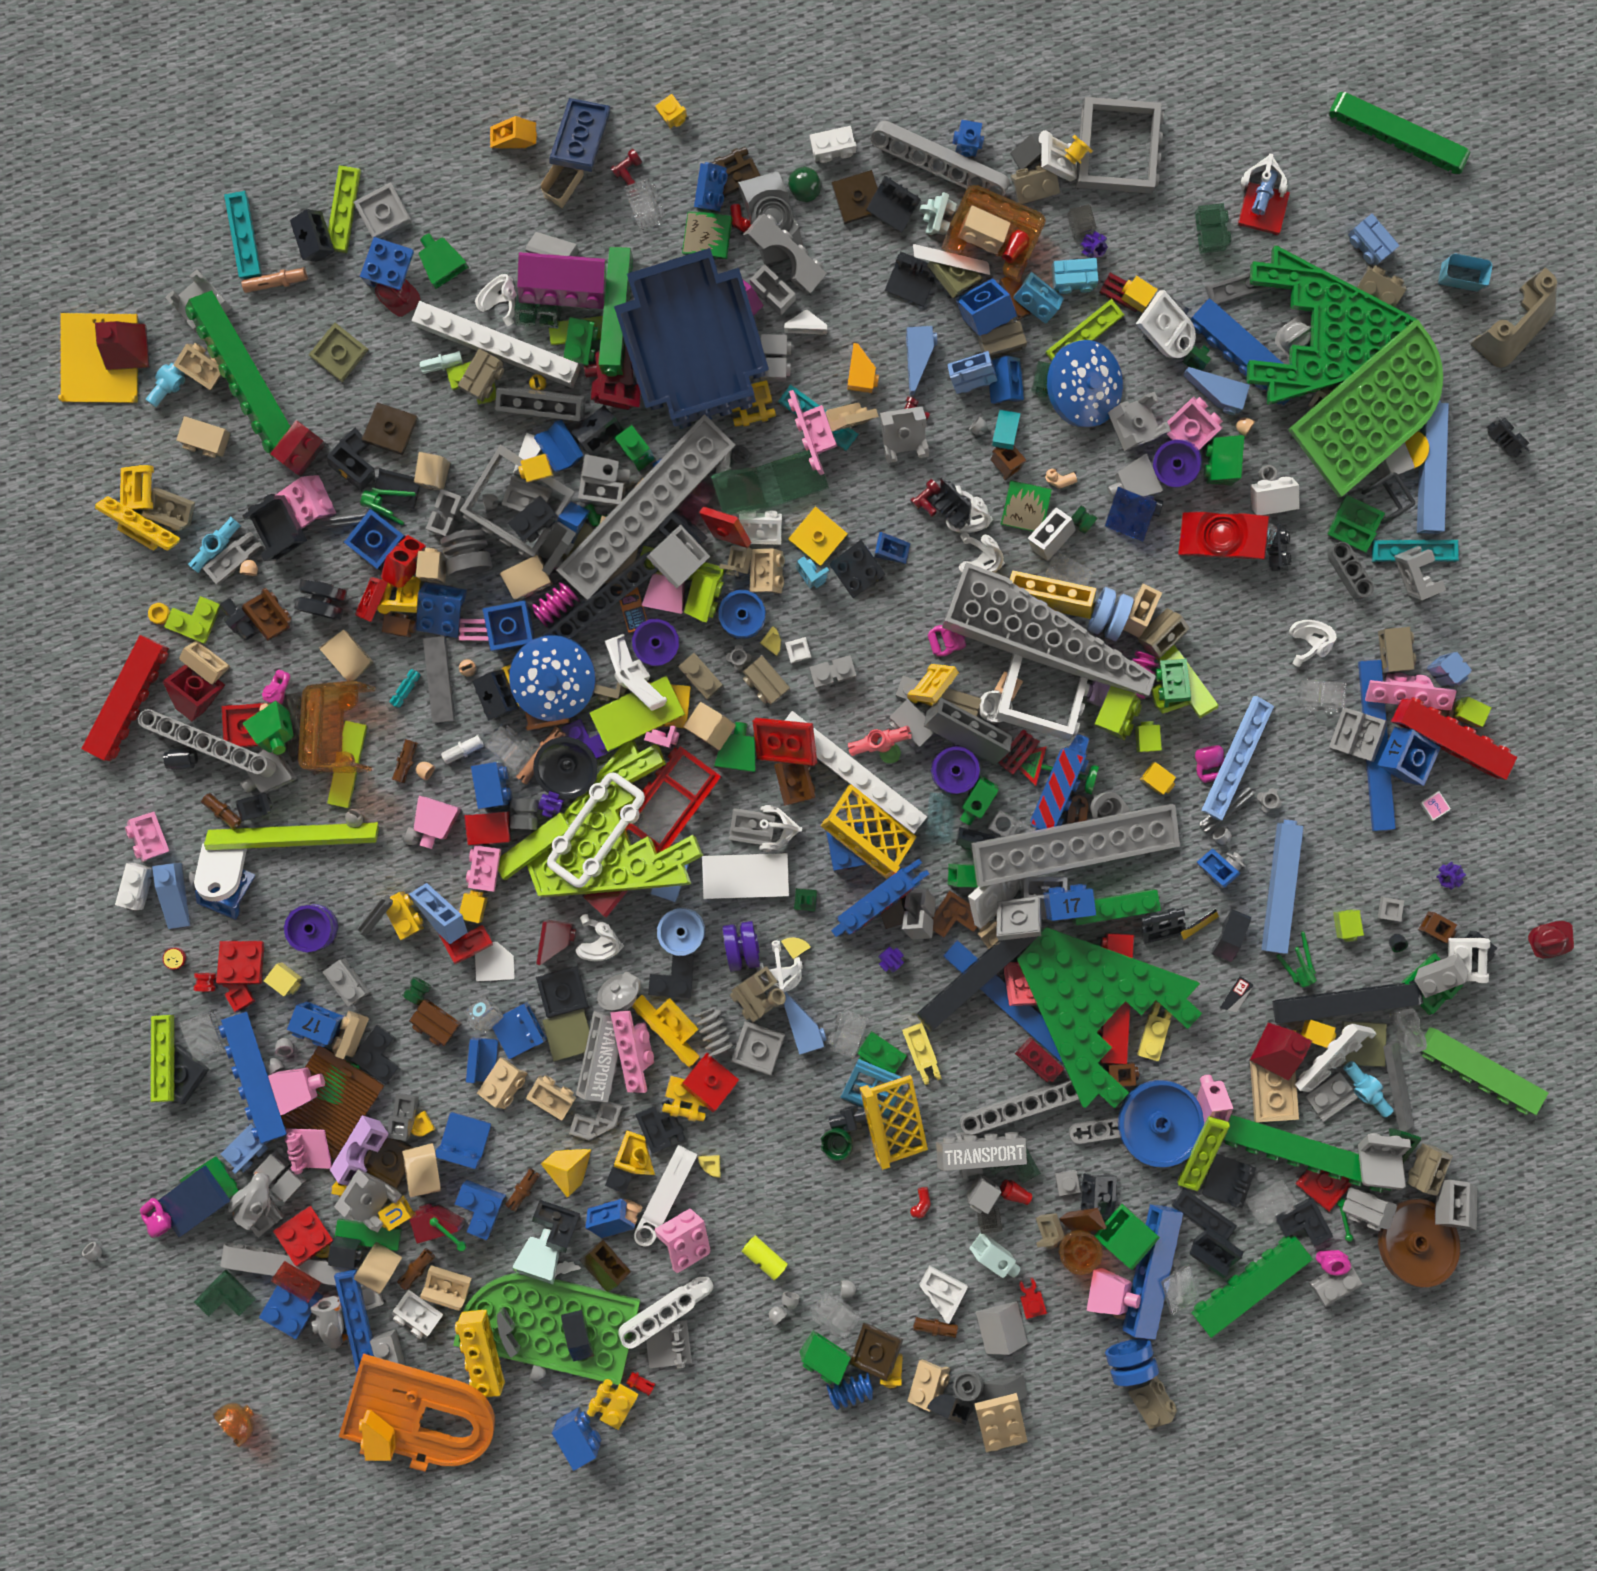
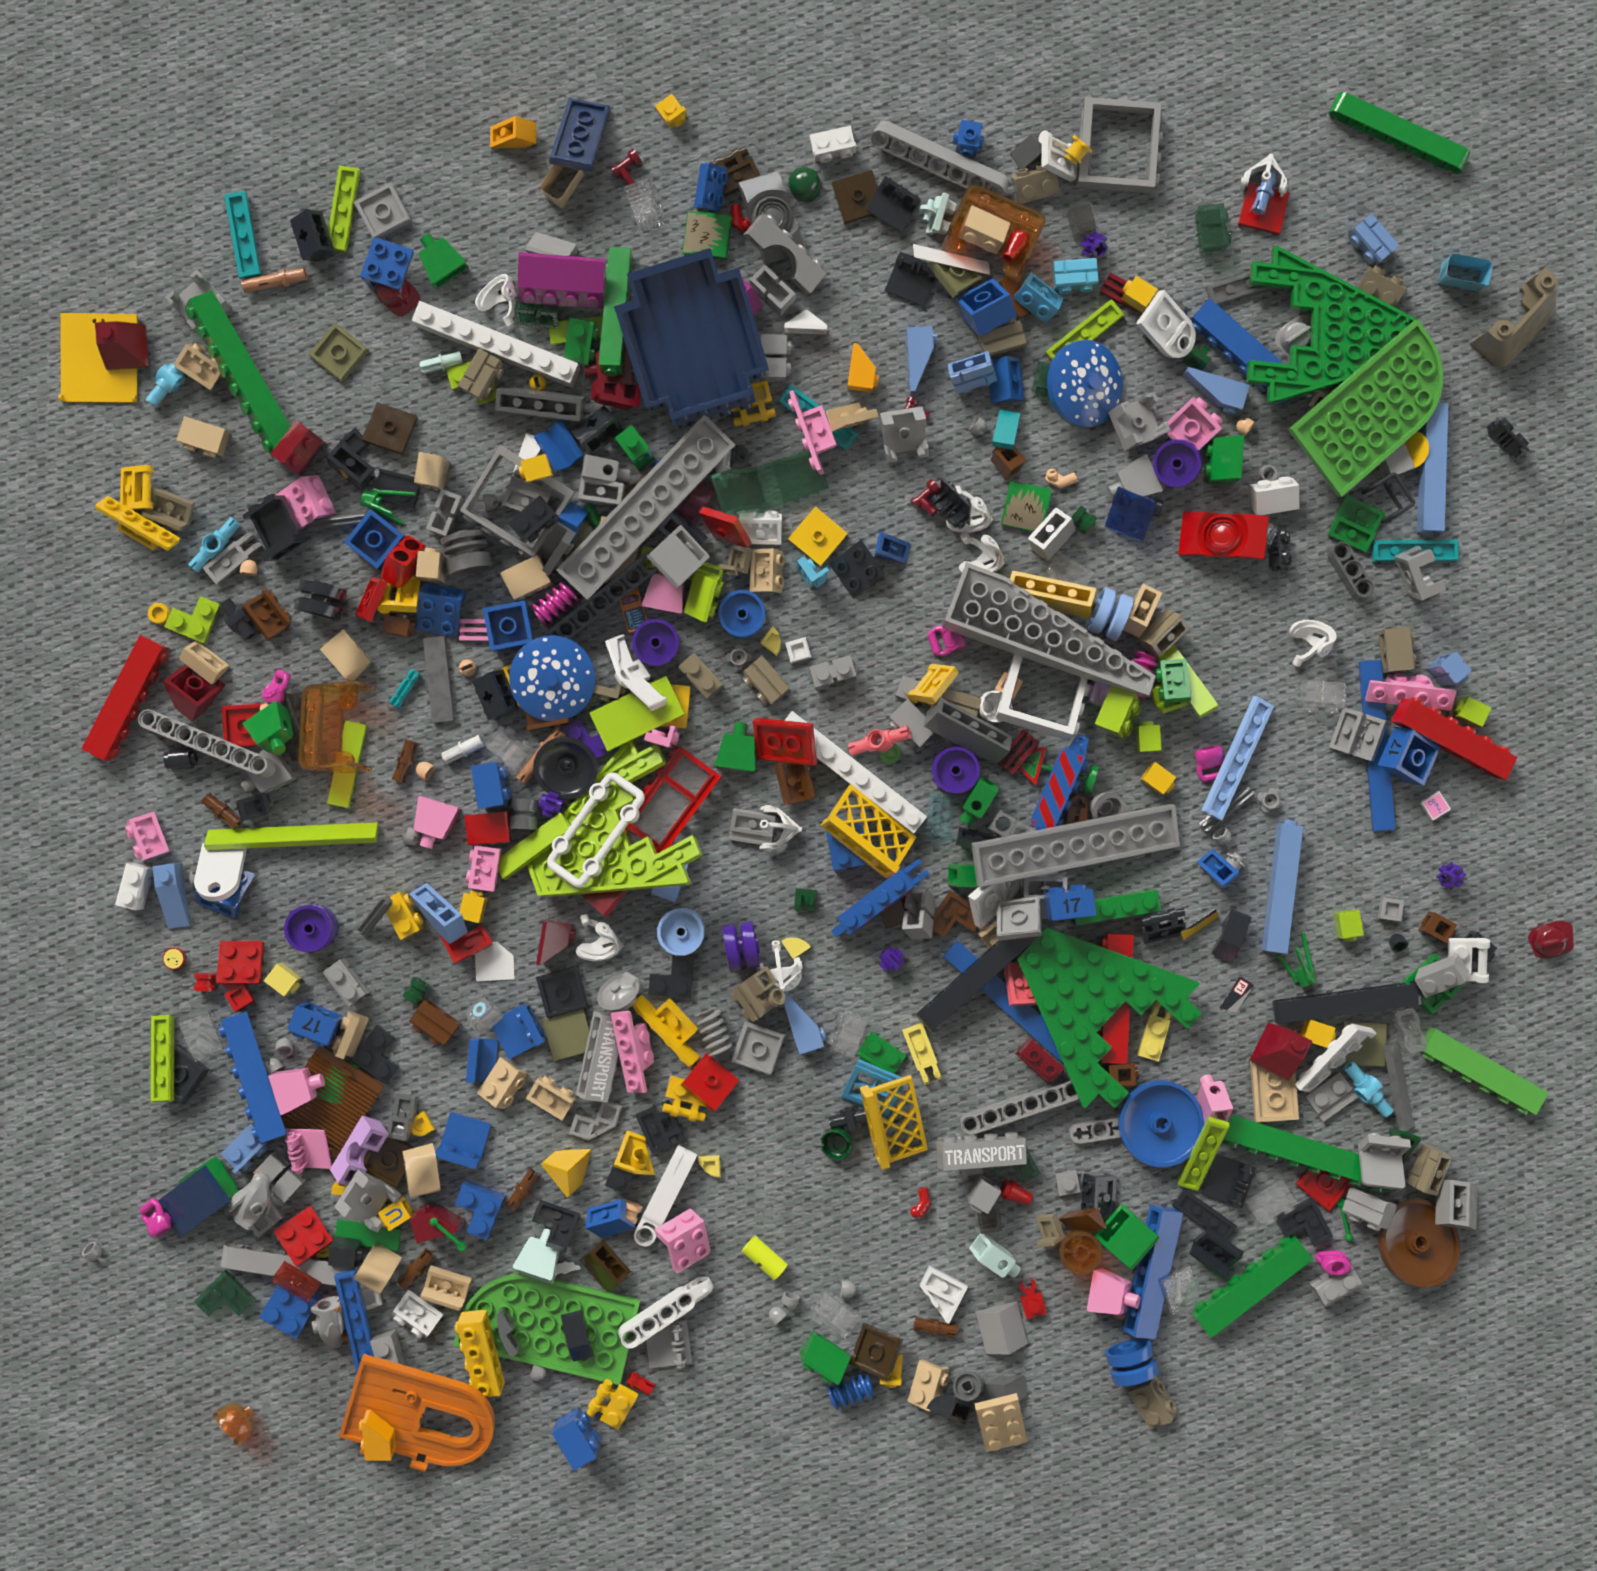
light grey hinge [345,809,363,828] -> none
tan piece [684,702,736,750] -> none
white tile [702,853,789,899] -> none

